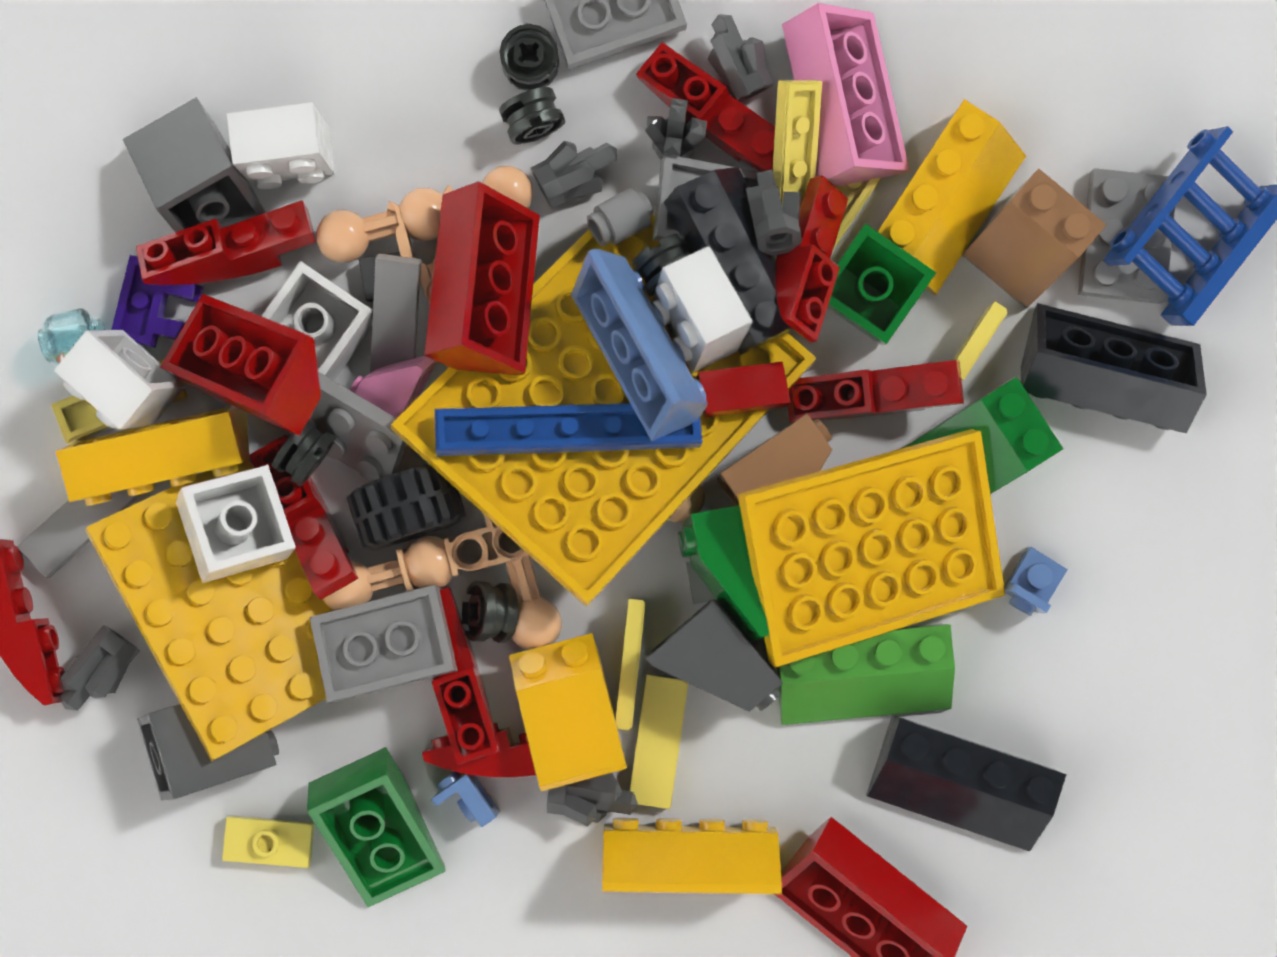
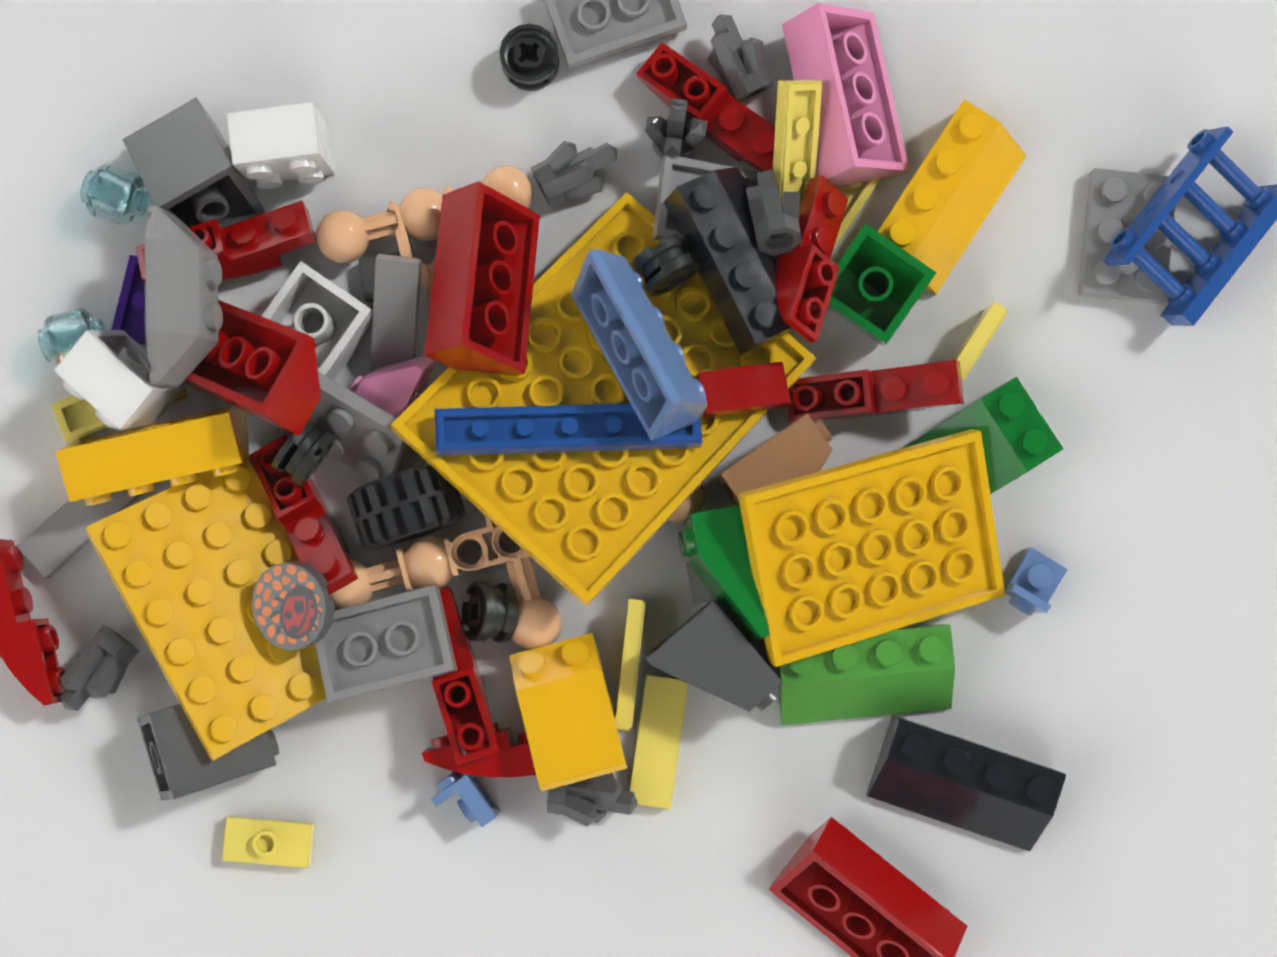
white brick [176,465,296,583] -> none
green slope [307,747,446,907] -> none
pearl dark grey wheel [499,87,566,145] -> none
light grey brick [587,188,653,246] -> none
yellow slope [602,817,782,894] -> none
white brick [651,246,753,373] -> none
medium nougat slope [962,168,1107,309] -> none
black slope [1021,303,1207,433] -> none
none -> clear light blue head [80,164,149,225]
none -> light grey wedge [145,206,223,388]
none -> tile [252,561,335,651]

